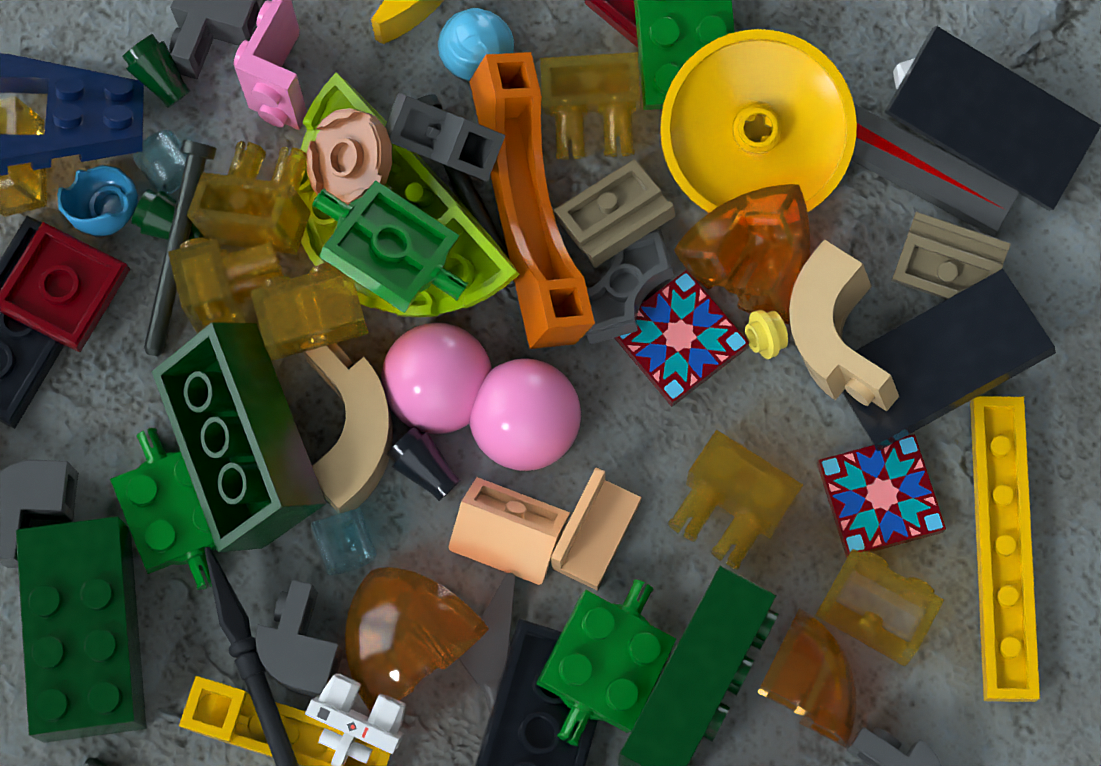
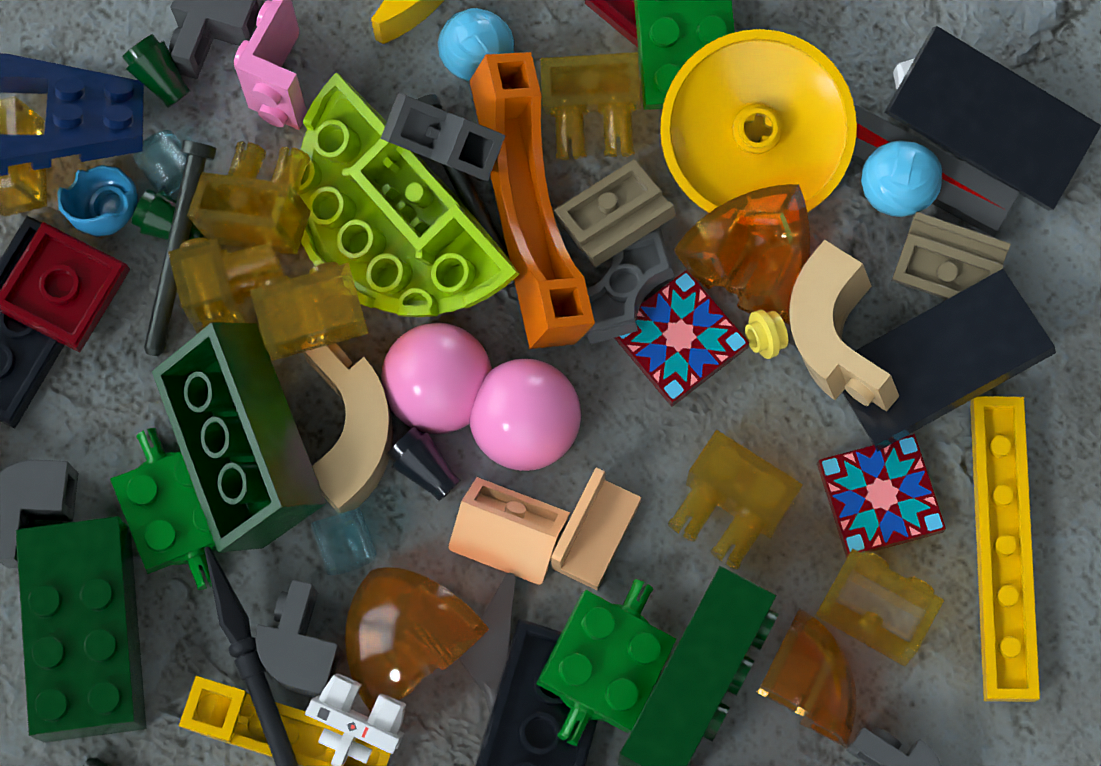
nougat tile [307,108,392,205] -> none
green plate [312,180,469,313] -> none
none -> medium azure piece [861,140,942,217]

